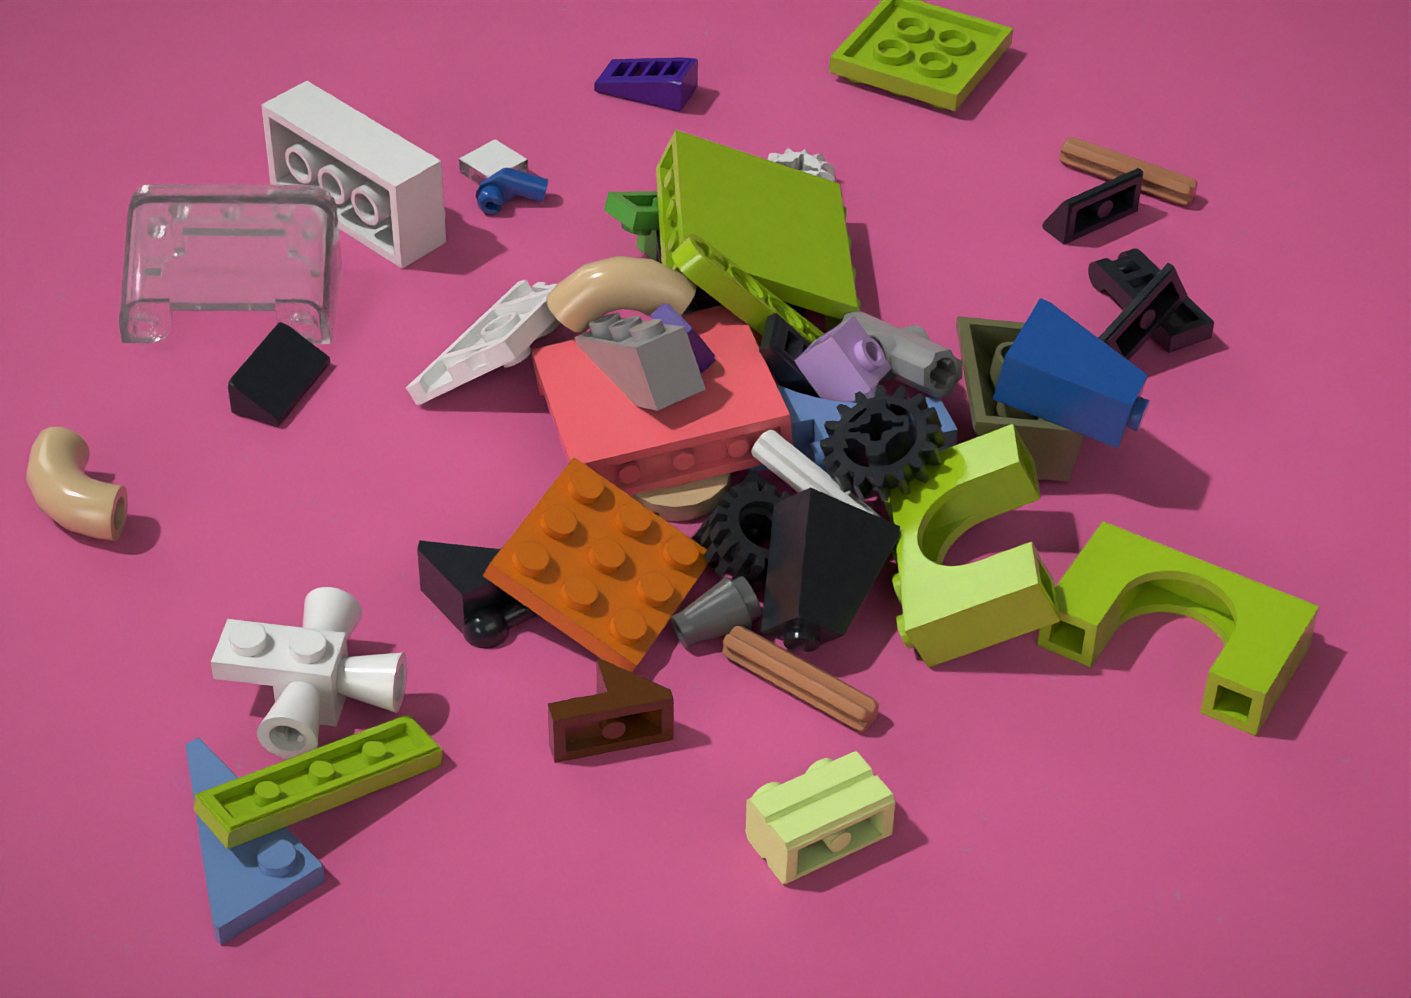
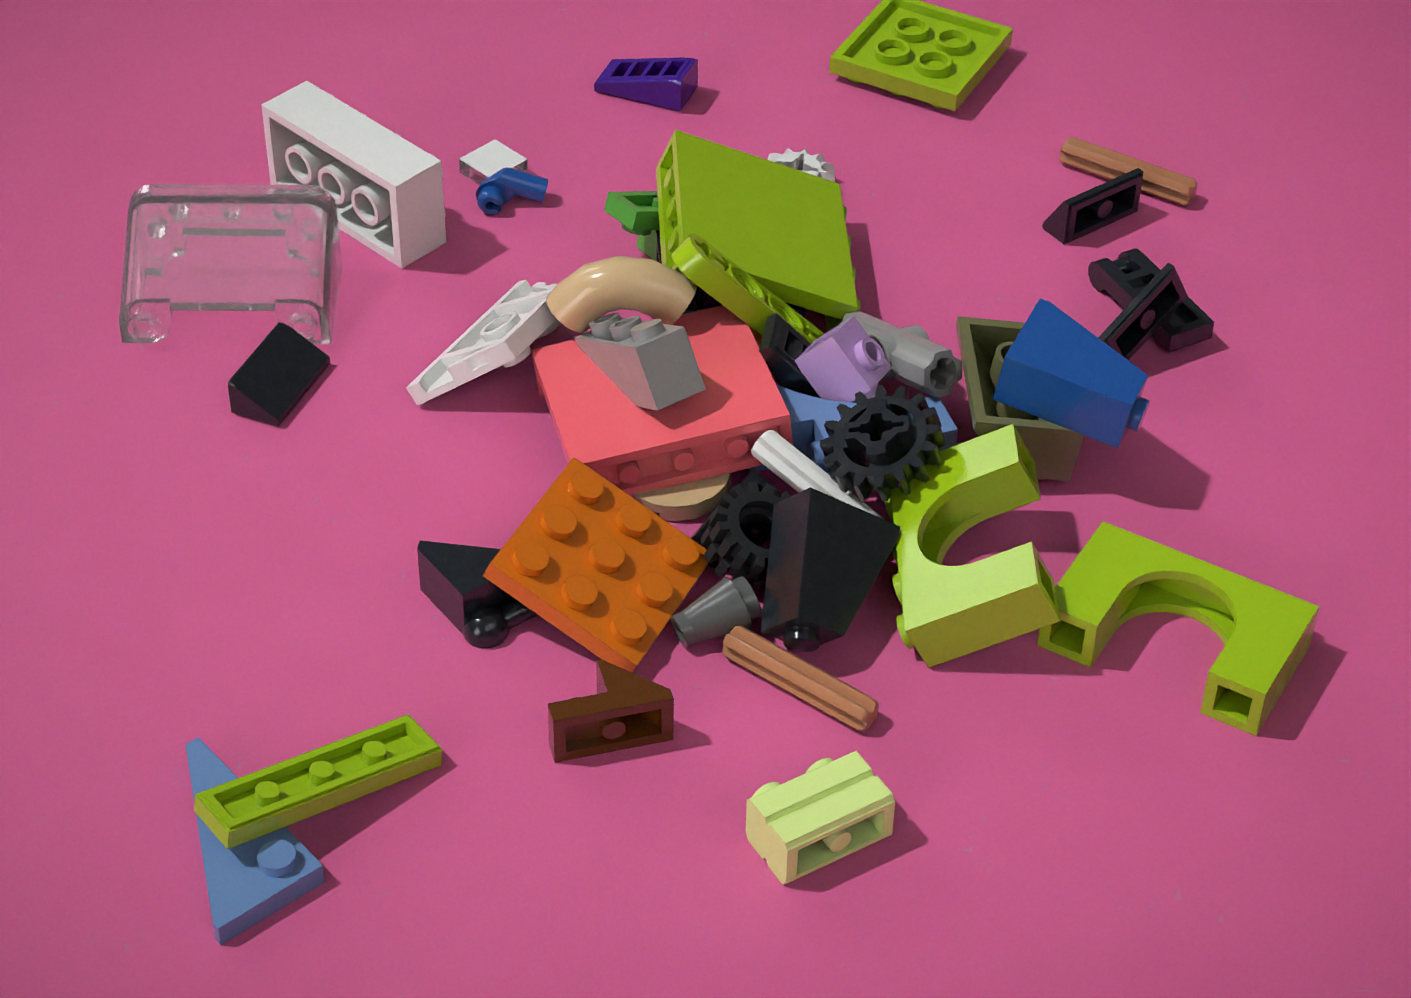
tan cylinder [26,427,128,541] -> none
white brick [211,587,407,759] -> none
dark purple tile [650,303,716,373] -> none

